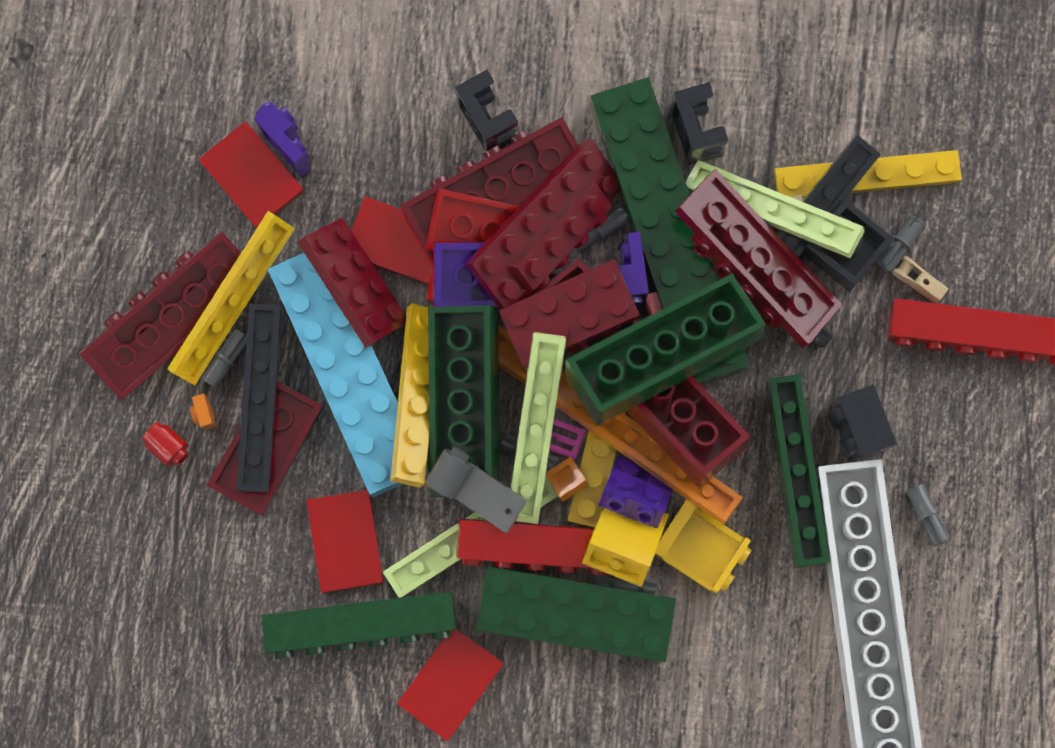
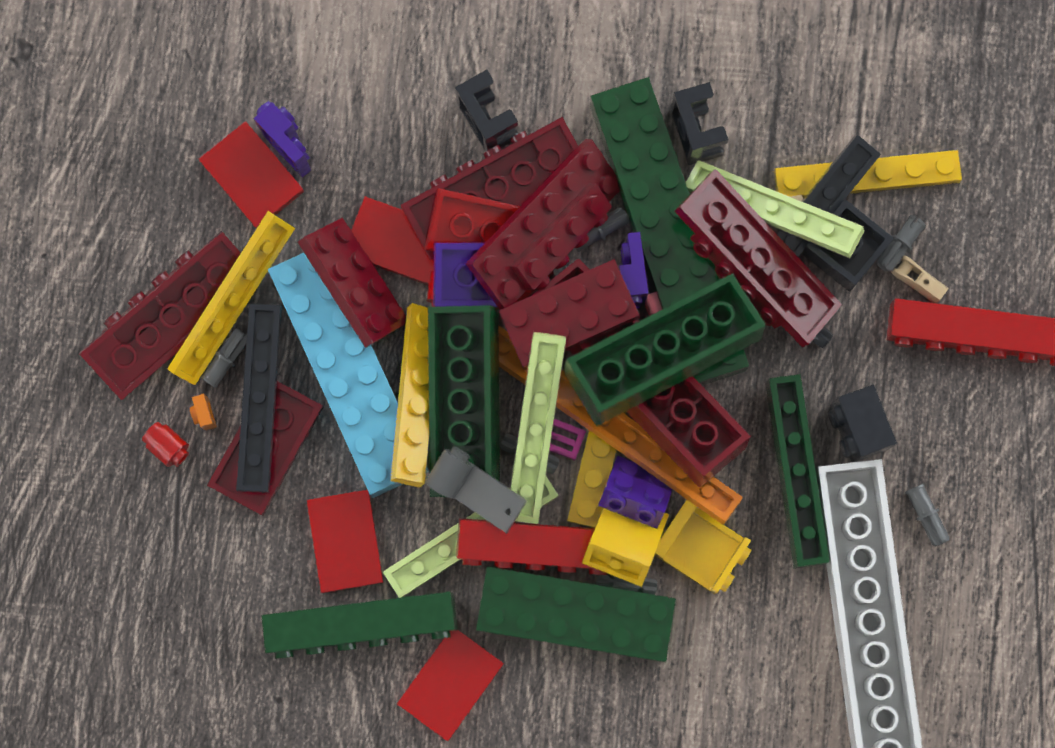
orange plate [545,456,589,502] -> none

